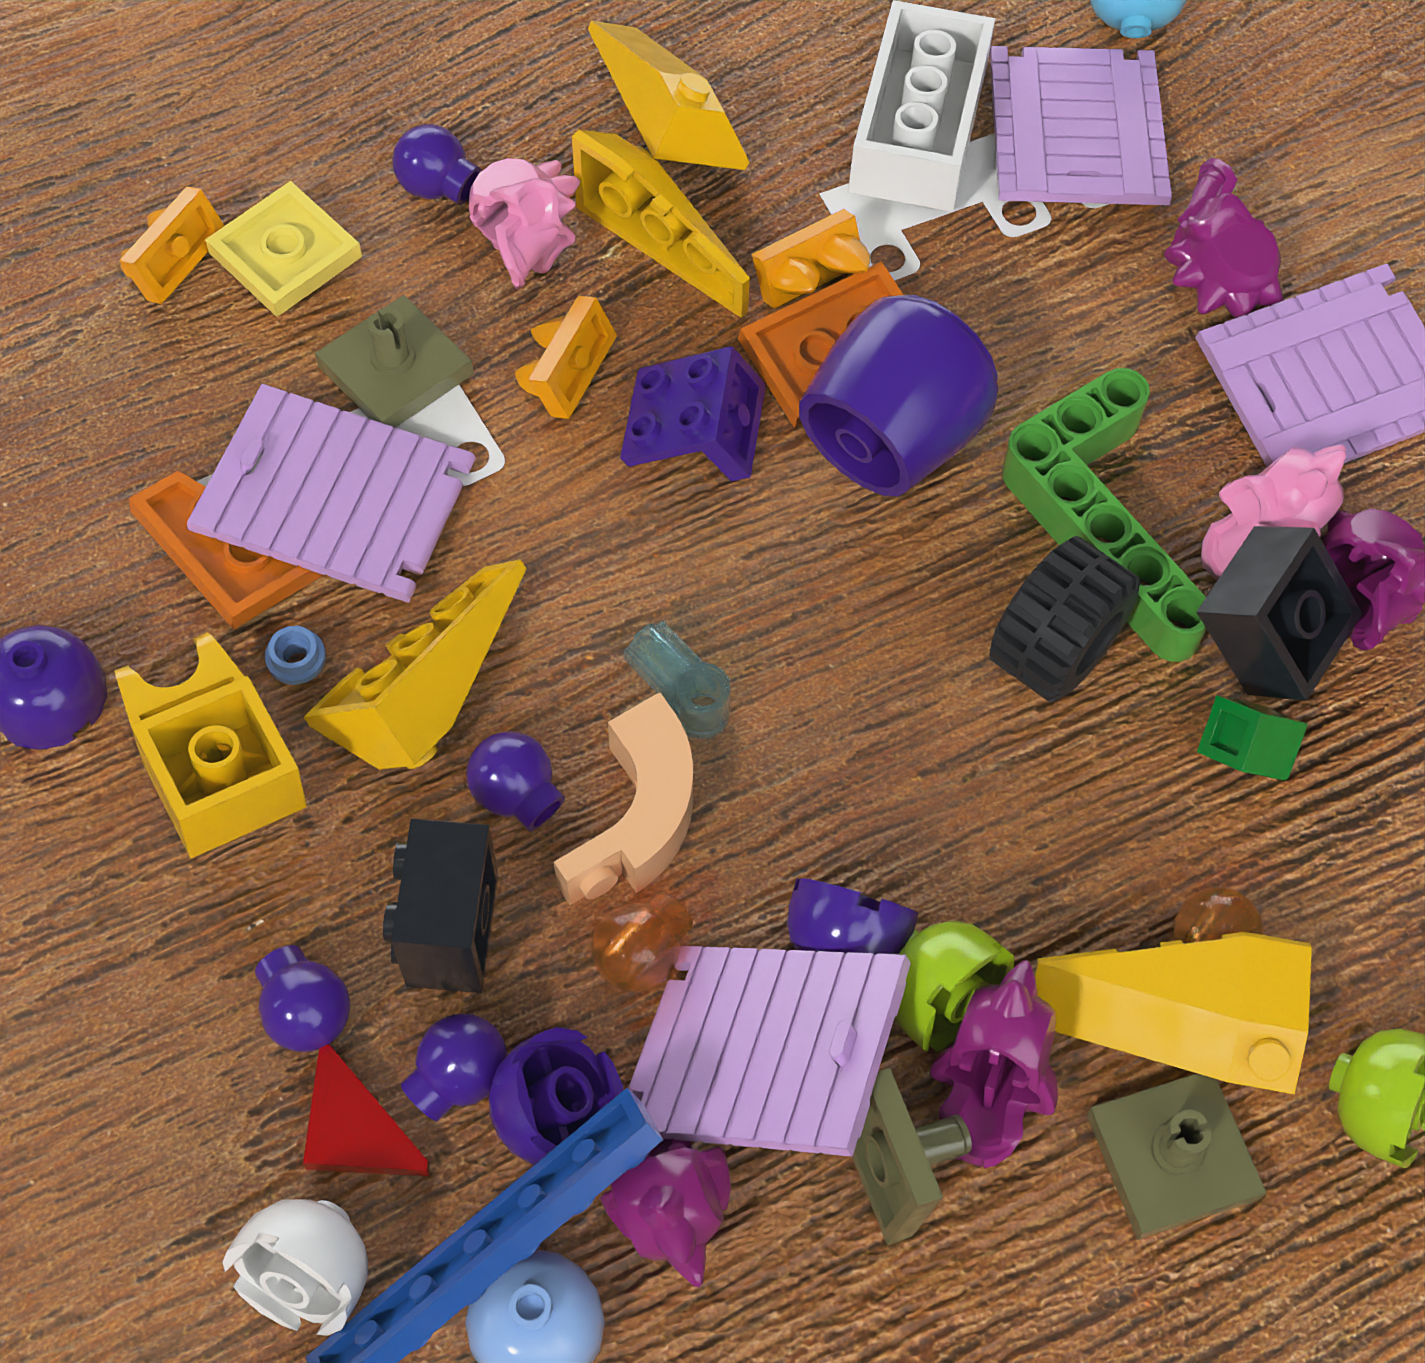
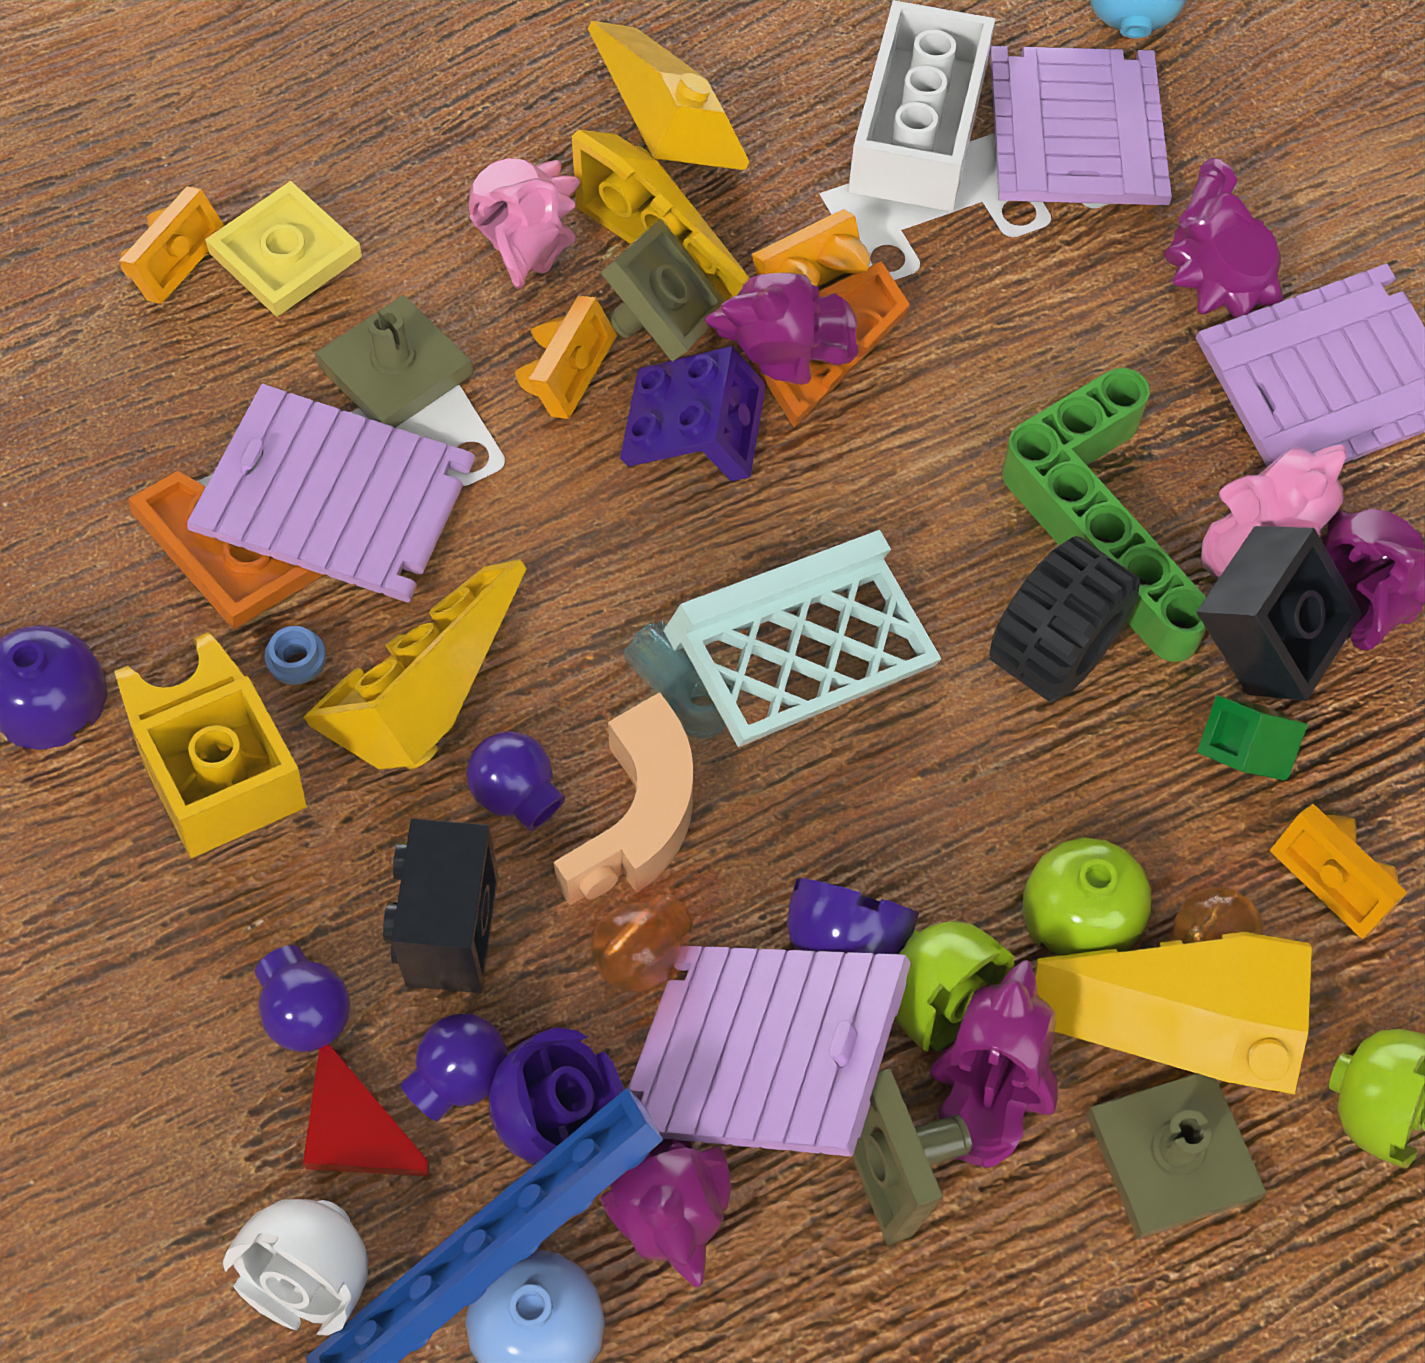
dark purple piece [392,124,481,205] -> none
dark purple piece [799,295,999,497] -> none
none -> olive tile [600,219,726,362]
none -> light aqua fence [663,530,941,747]
none -> magenta head [705,273,859,385]
none -> lime cylinder [1022,837,1151,956]
none -> light orange tile [1269,804,1408,939]

